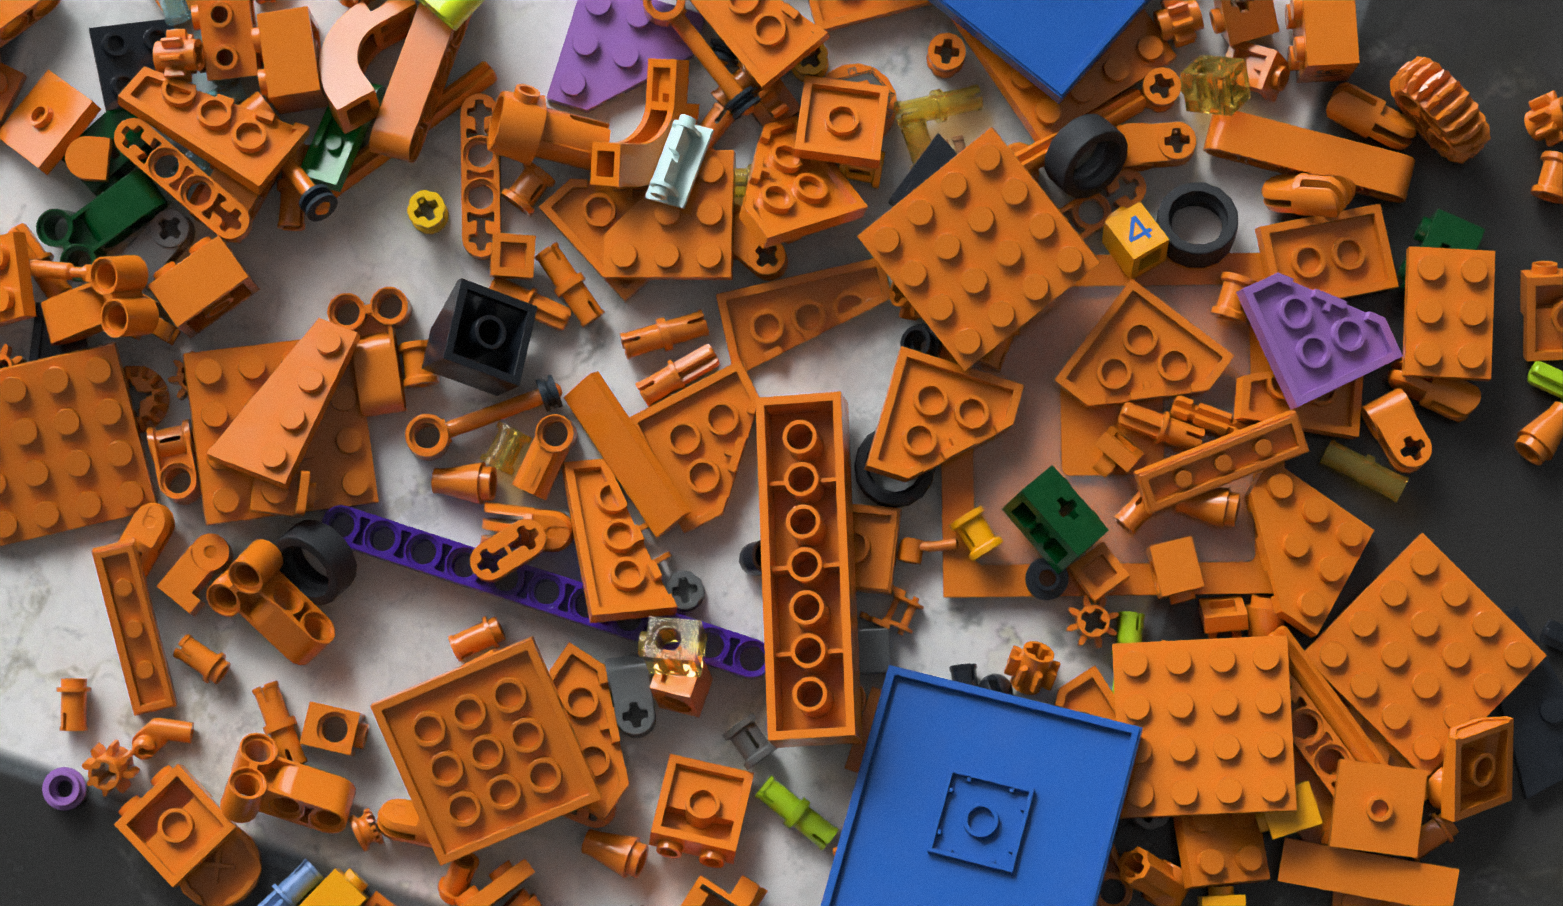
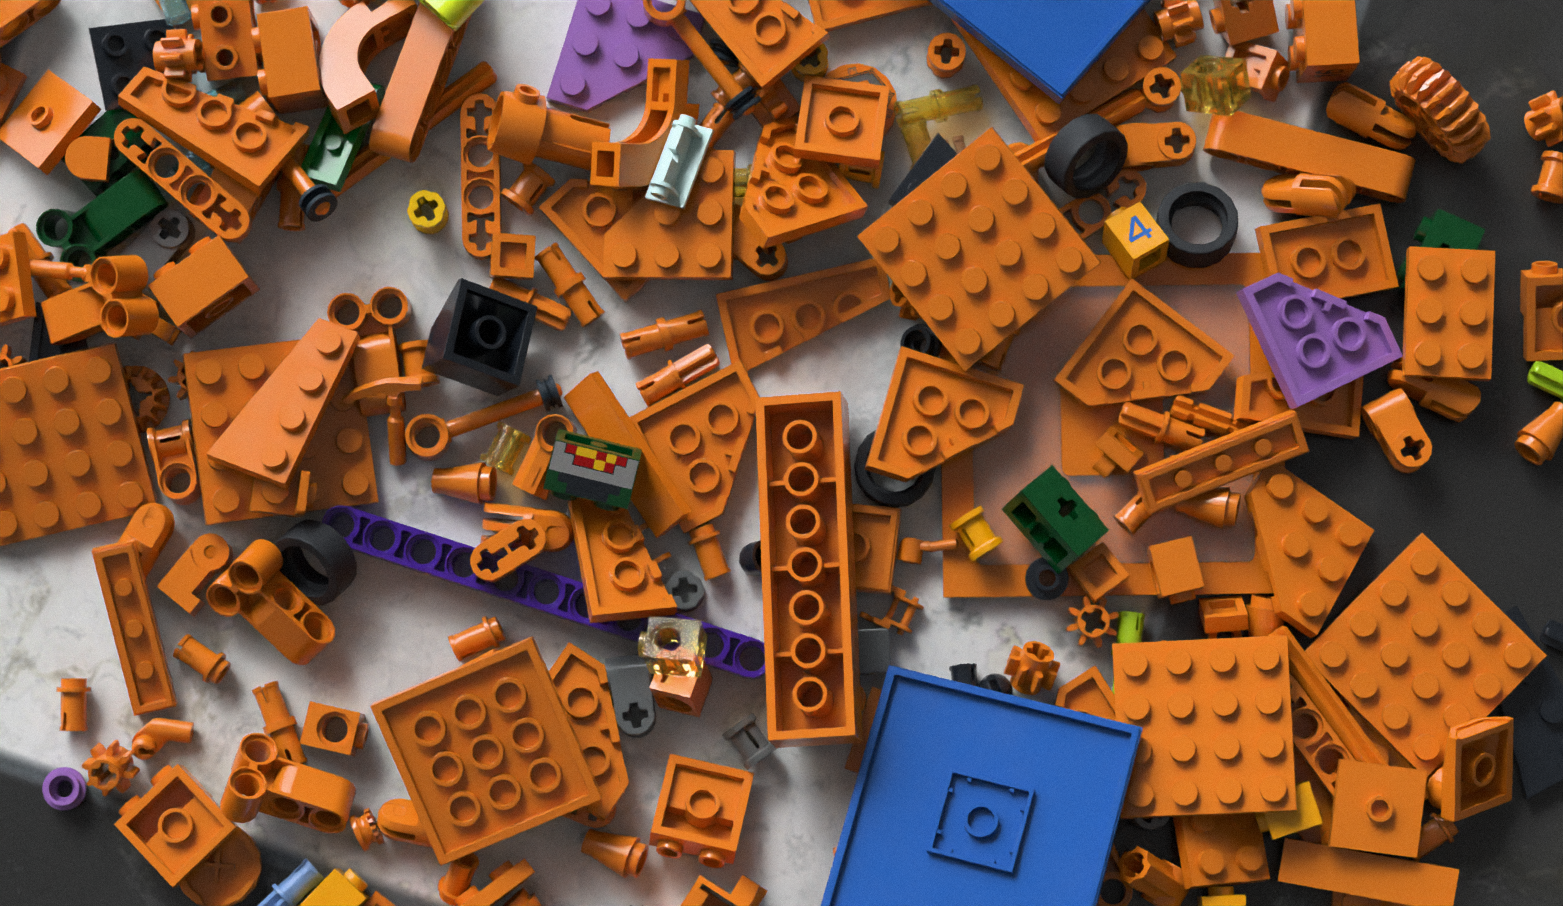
lime pin [754,775,839,851] -> none
orange bush [1210,272,1257,325] -> none
clear yellow pin [1319,439,1409,503] -> none
none -> orange piece [342,376,423,466]
none -> brick [543,429,642,511]
none -> orange pin [687,523,731,581]

